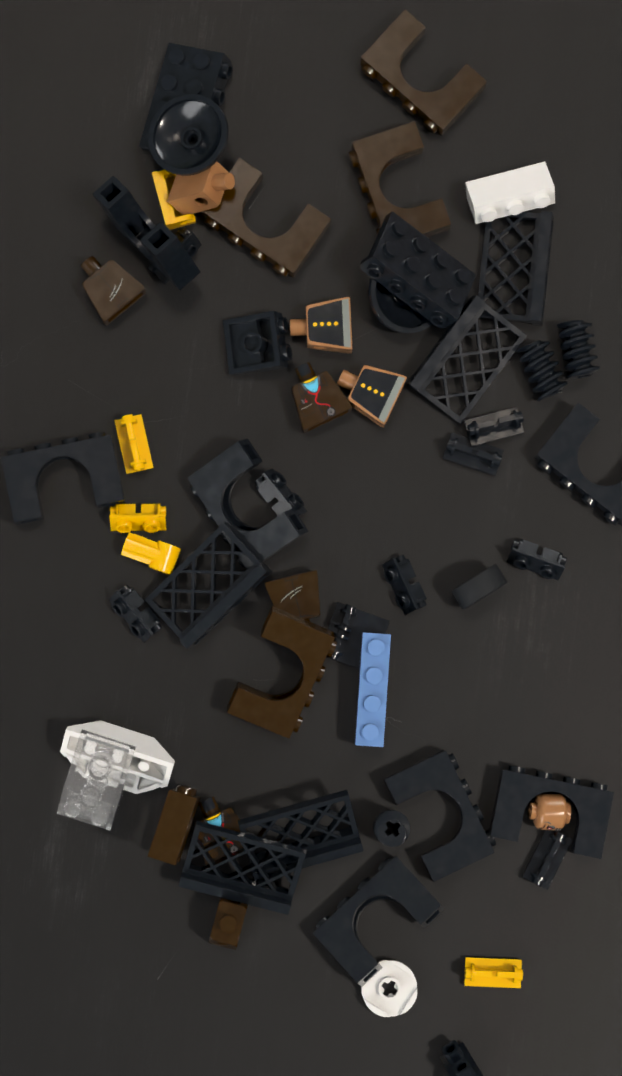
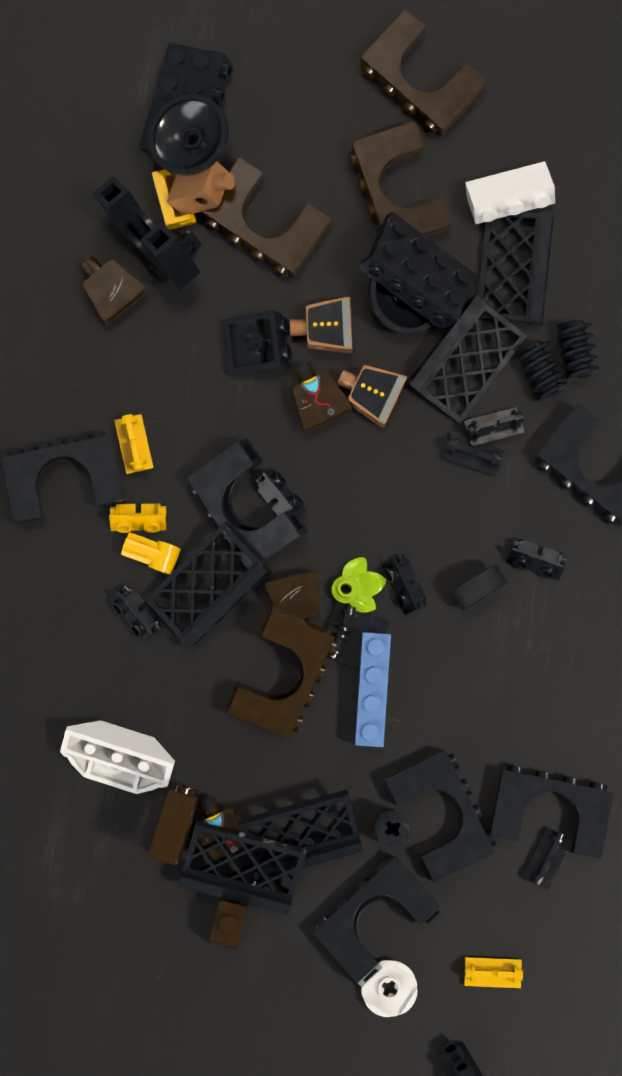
clear slope [57,729,136,831] -> none
medium nougat head [528,793,571,831] -> none
none -> lime plate [331,557,386,613]

